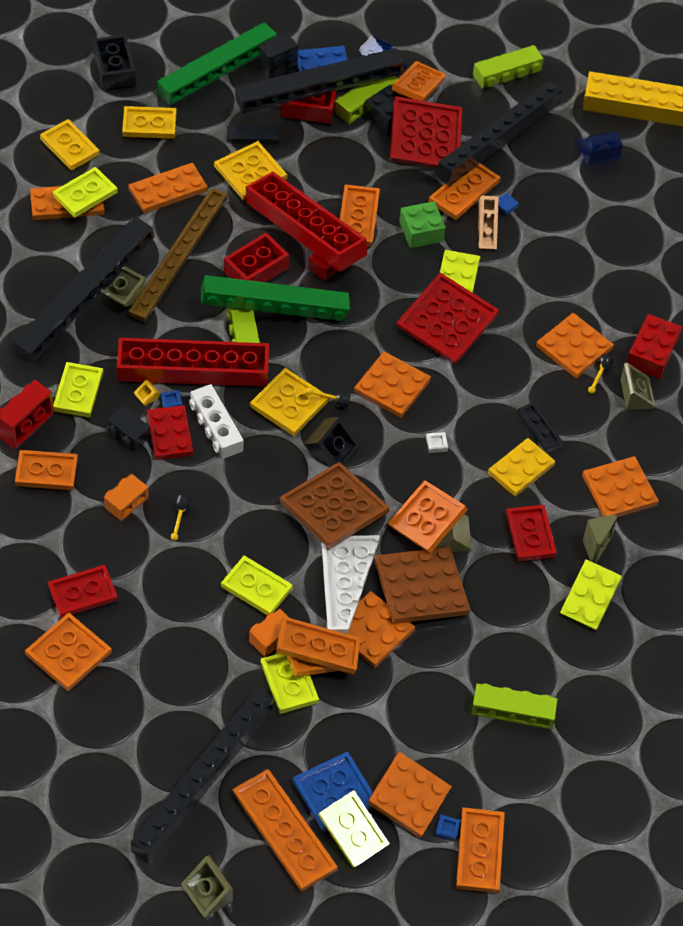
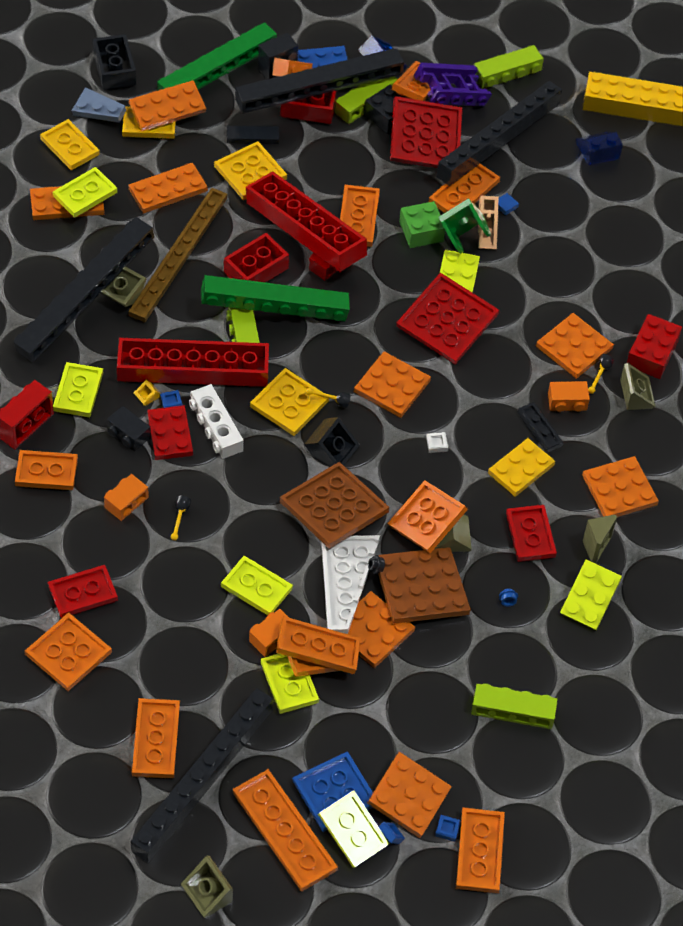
none -> sand blue wing [72,87,126,122]
none -> orange plate [129,80,206,131]
none -> orange plate [132,698,180,778]
none -> orange brick [272,58,313,76]
none -> black plate [368,555,385,574]
none -> blue tile [379,822,405,844]
none -> dark purple fence [413,63,492,106]
none -> green hose [439,198,491,254]
none -> blue plate [499,589,518,606]
none -> orange brick [548,381,590,412]

